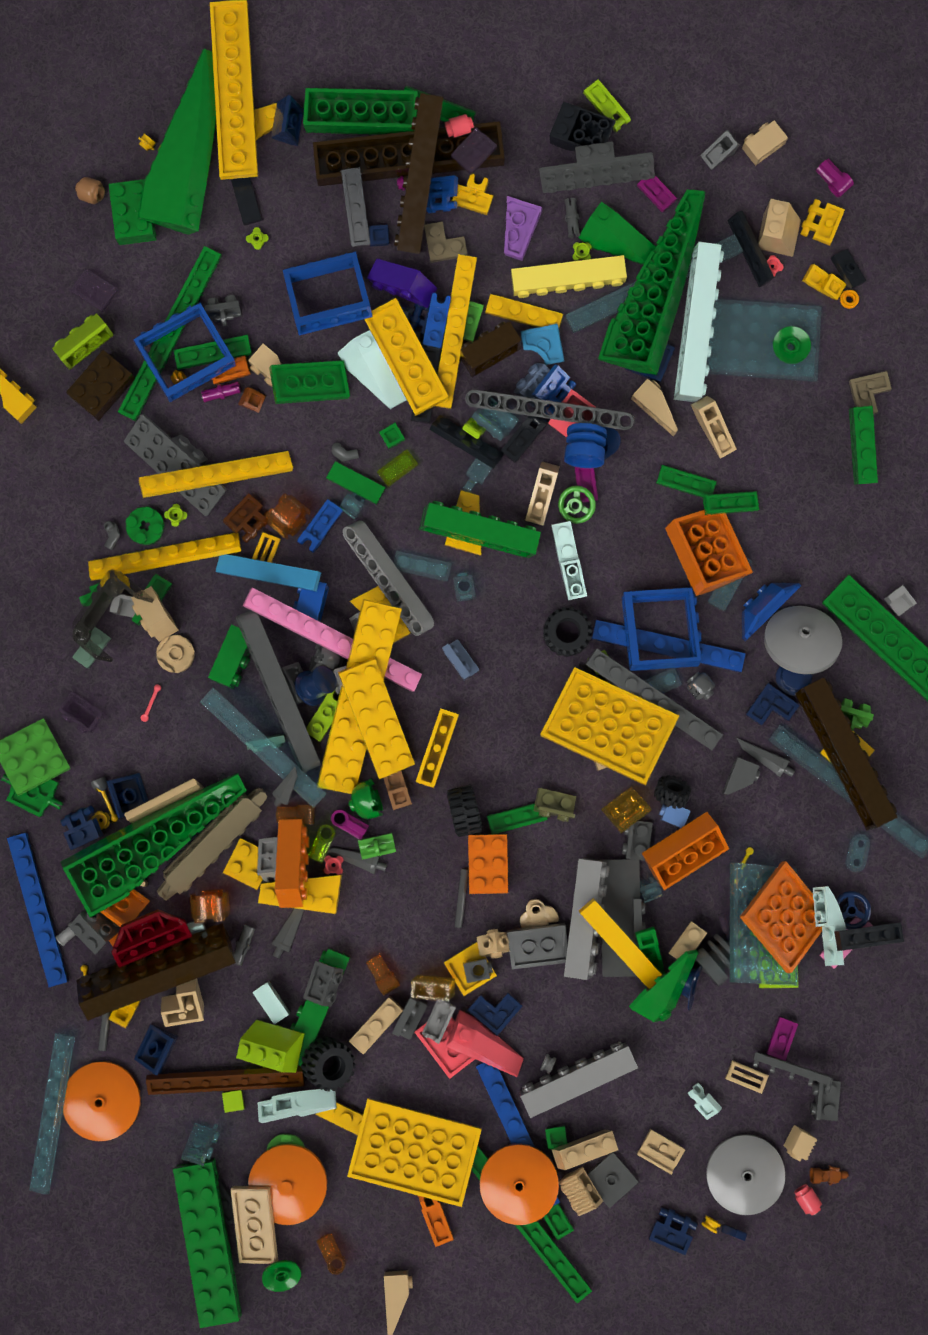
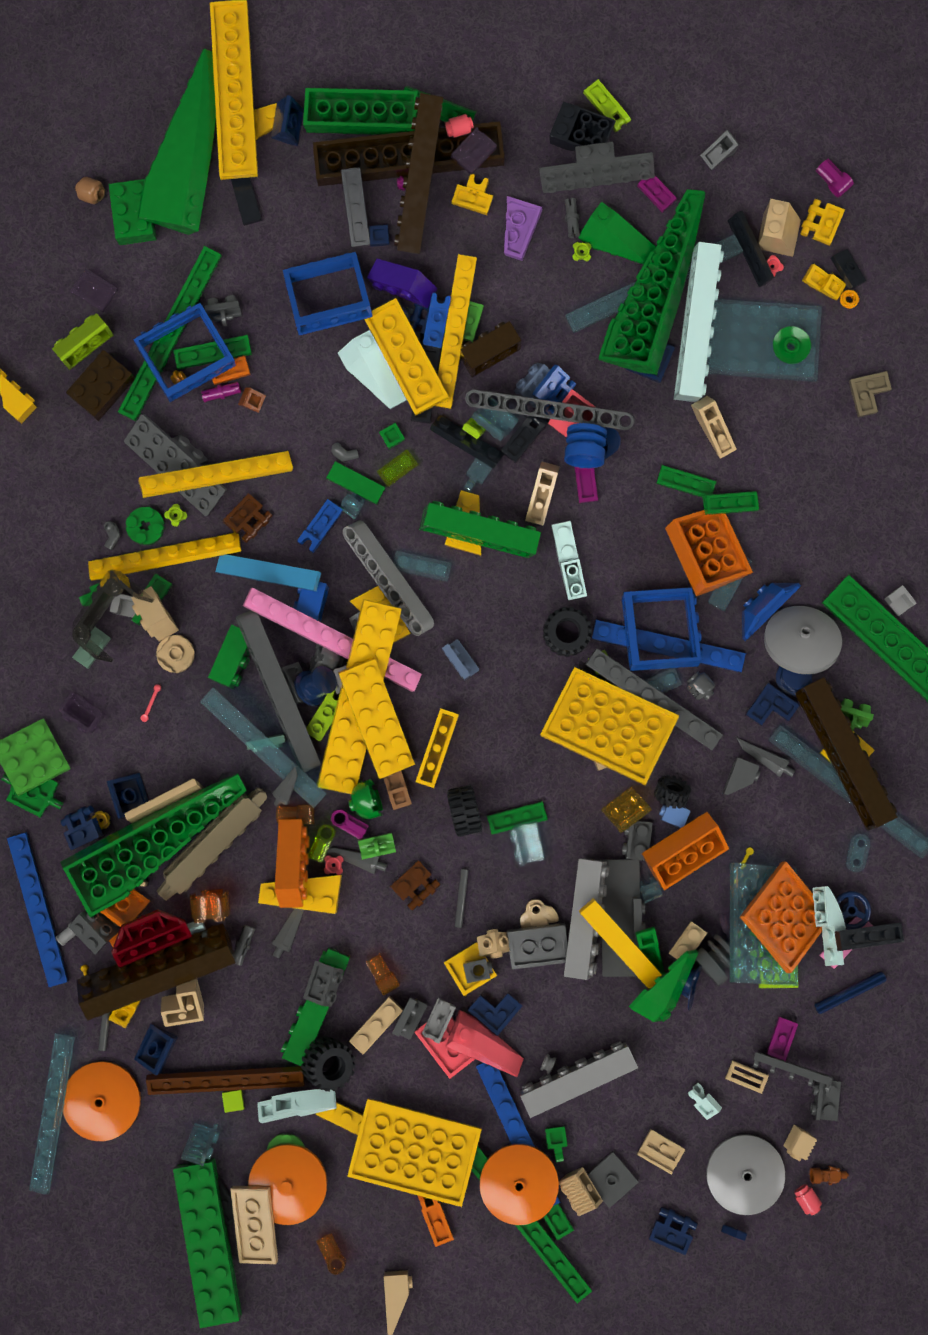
hinge [90,776,118,822] -> none
yellow plate [138,134,156,151] -> none
yellow plate [223,838,263,890] -> none
lime slope [236,1020,305,1073] -> none
lime plate [246,227,269,250] -> none
tan slope [248,344,281,387] -> none
yellow tile [252,532,281,563] -> none
light aqua panel [252,981,291,1025] -> none
light grey hinge [257,837,278,882] -> none
green dish [262,1260,301,1292] -> none
clear orange brick [266,493,310,539] -> none
green plate [269,360,350,404] -> none
clear yellow brick [411,975,455,1002] -> none
dark tan plate [424,222,468,263] -> none
blue plate [426,175,458,213] -> none
clear light blue brick [453,572,476,602] -> none
orange brick [468,835,508,894] -> none
yellow plate [485,294,563,328] -> none
light yellow brick [511,255,627,298] -> none
dark azure tile [520,324,565,365] -> none
olive bracket [534,788,576,822] -> none
tan brick [552,1130,618,1170] -> none
bright green piece [558,486,596,524] -> none
tan slope [631,379,678,436] -> none
yellow bush [701,1215,721,1234] -> none
tan brick [742,120,788,166] -> none
green brick [849,406,878,485] -> none
none -> reddish brown plate [390,860,441,911]
none -> clear light blue bracket [510,821,546,866]
none -> dark blue axle [814,972,886,1014]

